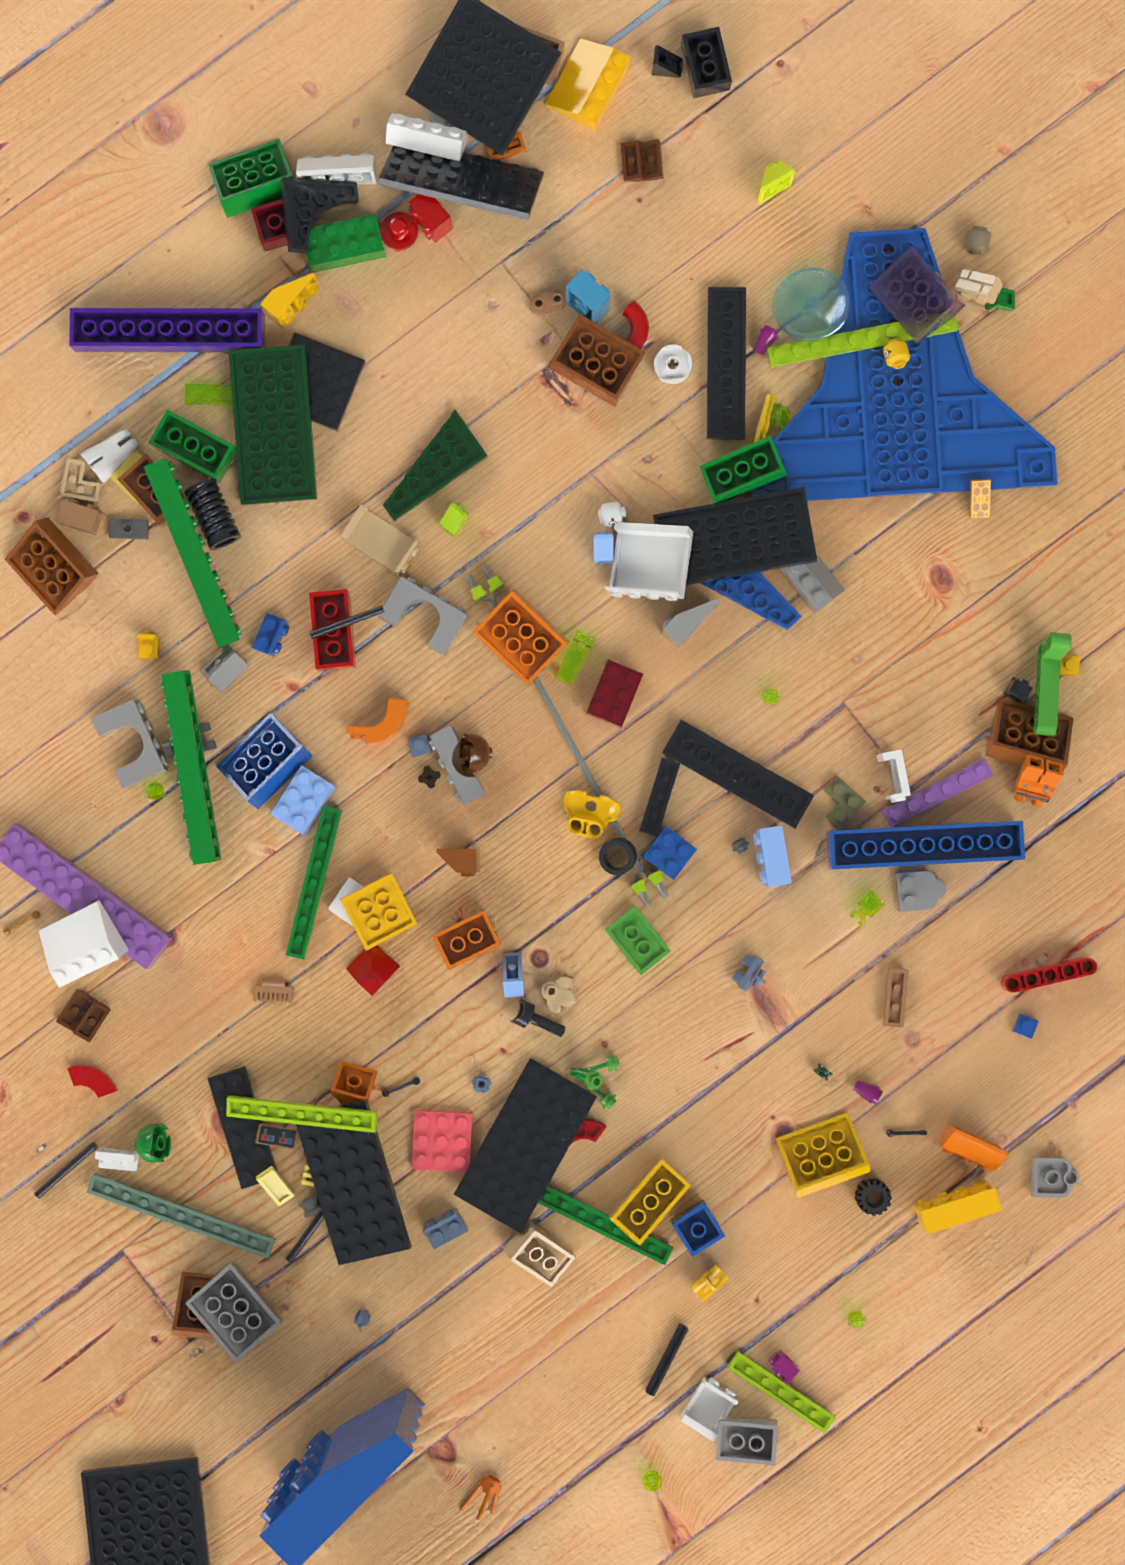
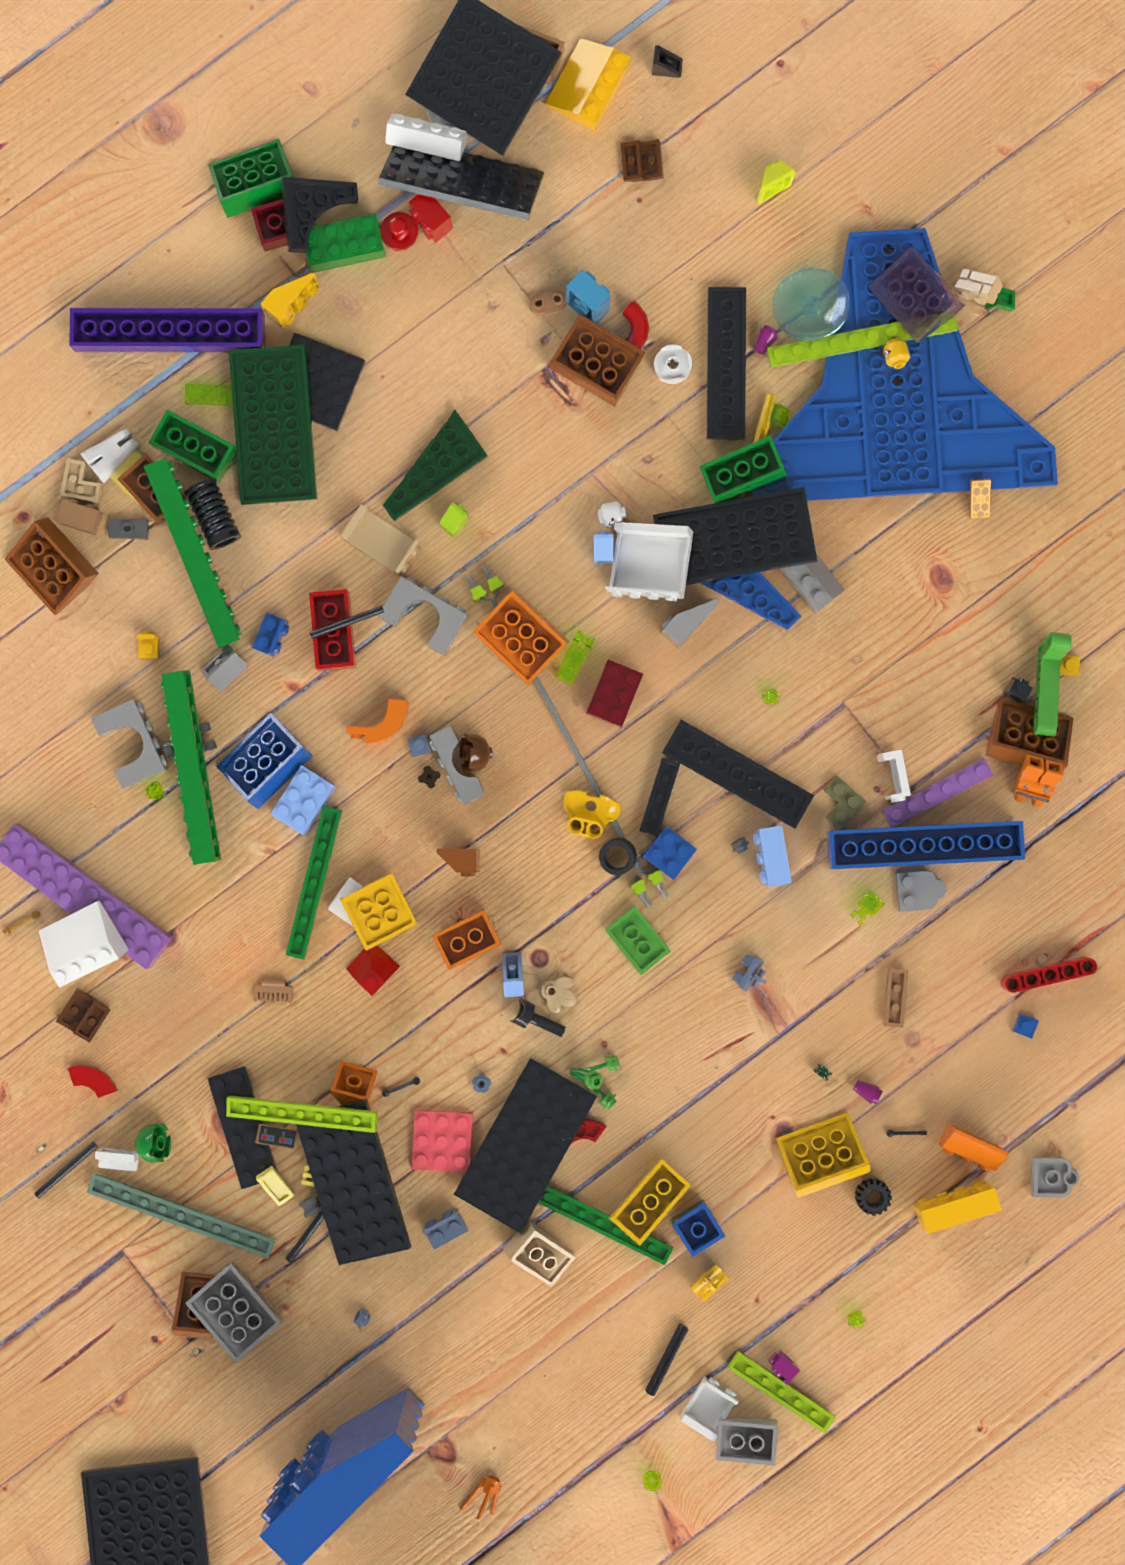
white slope [296,153,377,185] -> none
orange tile [485,132,527,160] -> none
black brick [681,27,732,99] -> none
dark tan head [965,226,991,255] -> none

